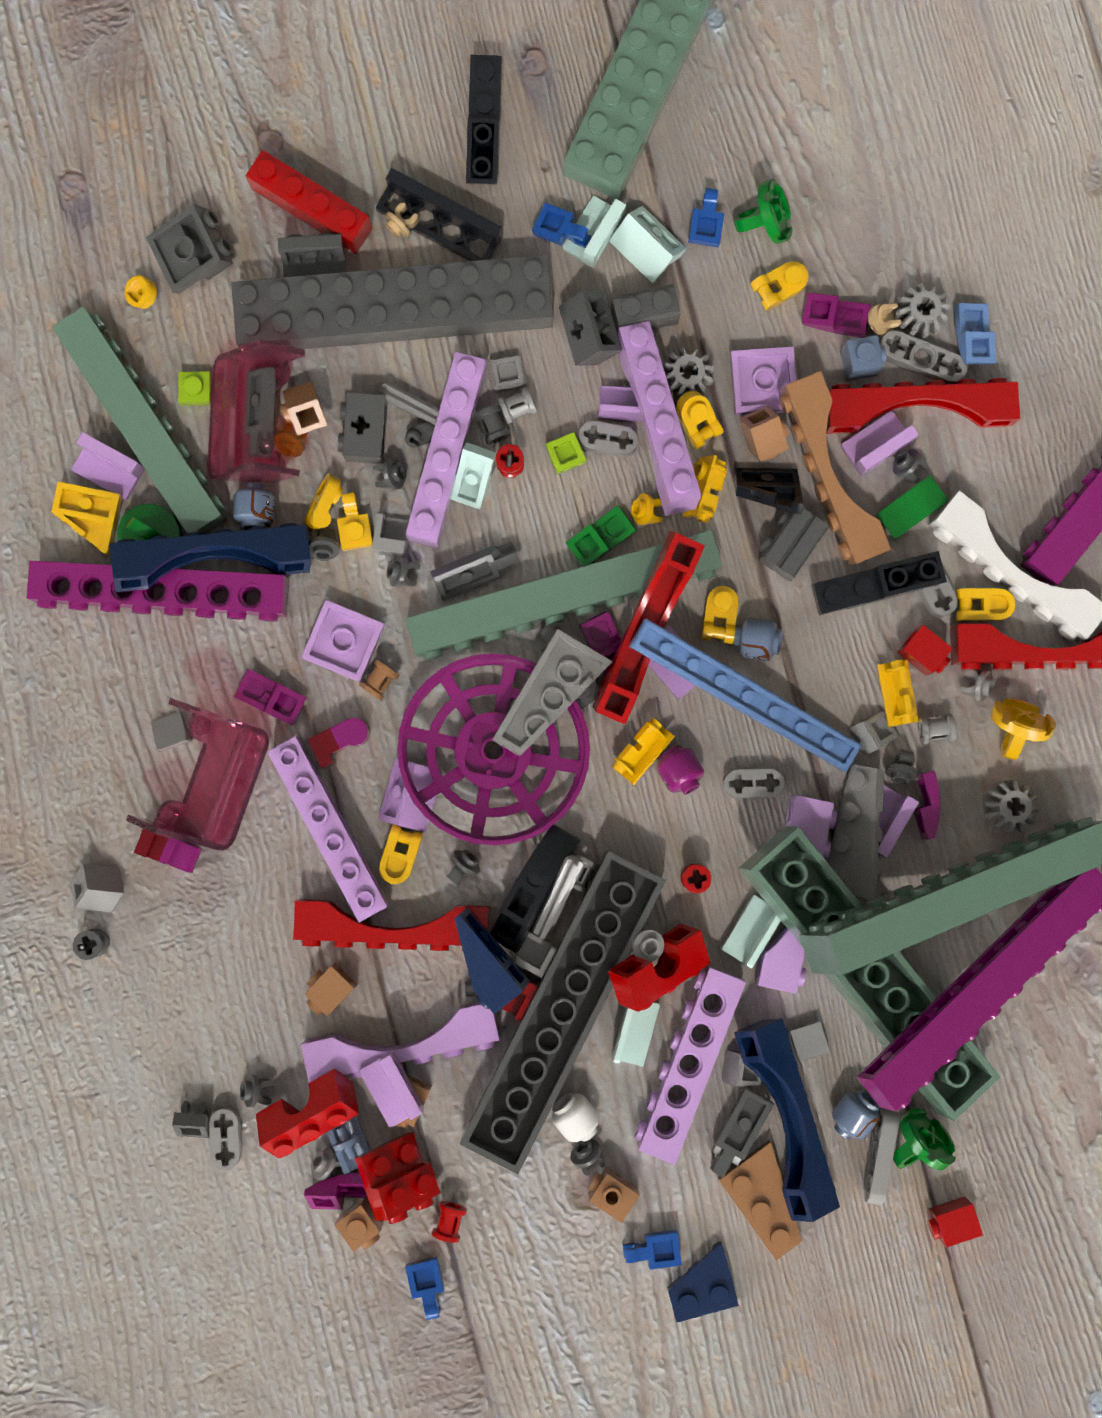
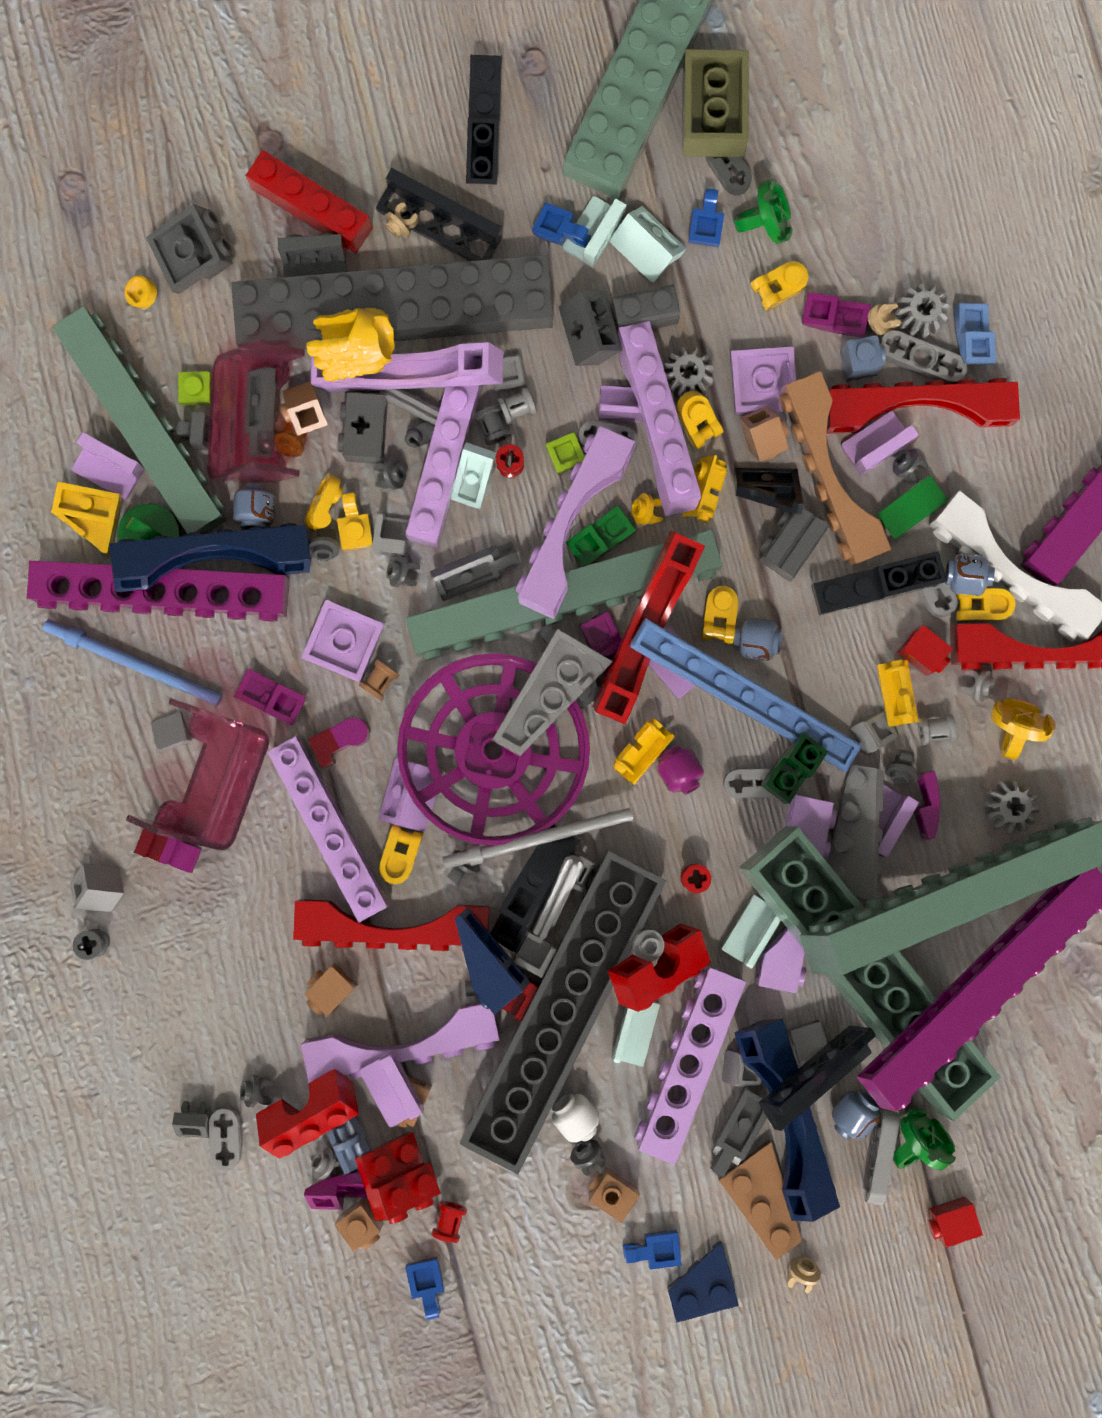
none -> medium blue bar [43,619,223,706]
none -> dark grey tile [176,412,212,451]
none -> yellow piece [306,308,395,381]
none -> lavender arch [311,342,504,392]
none -> light grey bar [442,808,633,869]
none -> lavender arch [516,426,635,619]
none -> olive brick [682,49,749,157]
none -> dark grey beam [706,157,752,195]
none -> black fence [758,1025,876,1131]
none -> dark green slope [761,732,828,804]
none -> tan plate [788,1257,821,1293]
none -> sand blue head [945,553,995,596]

